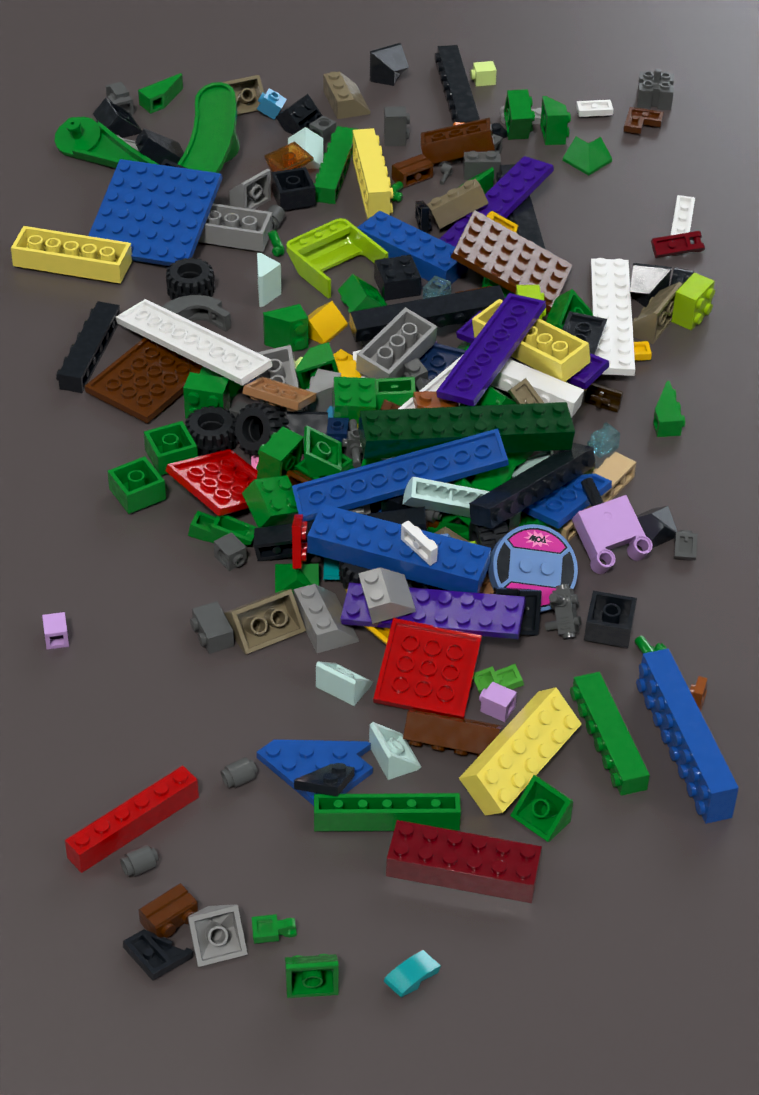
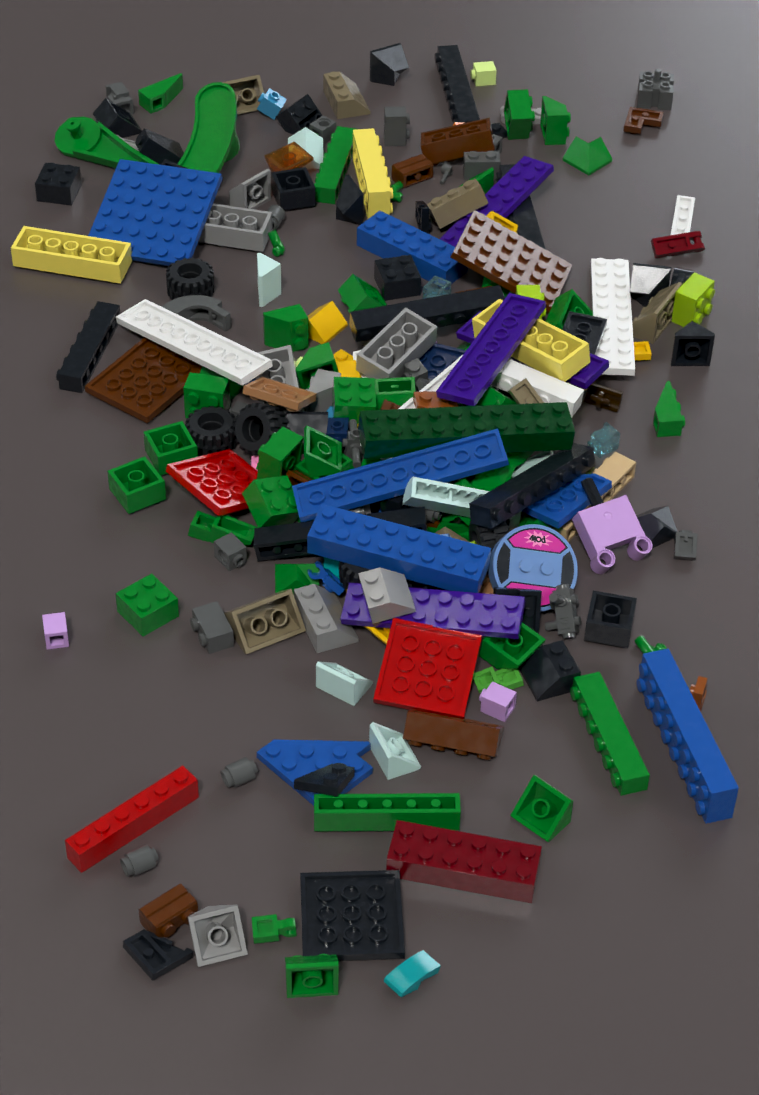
lime windscreen [286,218,388,299] -> none
red plate [292,514,308,569] -> none
white plate [401,521,438,566] -> none
light yellow brick [459,687,581,816] -> none
white plate [576,100,613,117] -> none
none -> black brick [35,163,82,206]
none -> green brick [115,573,179,637]
none -> black plate [300,870,405,961]
none -> blue plate [308,561,345,596]
none -> black slope [336,174,364,225]
none -> green slope [479,623,546,669]
none -> black slope [519,640,581,702]
none -> black slope [671,321,715,366]

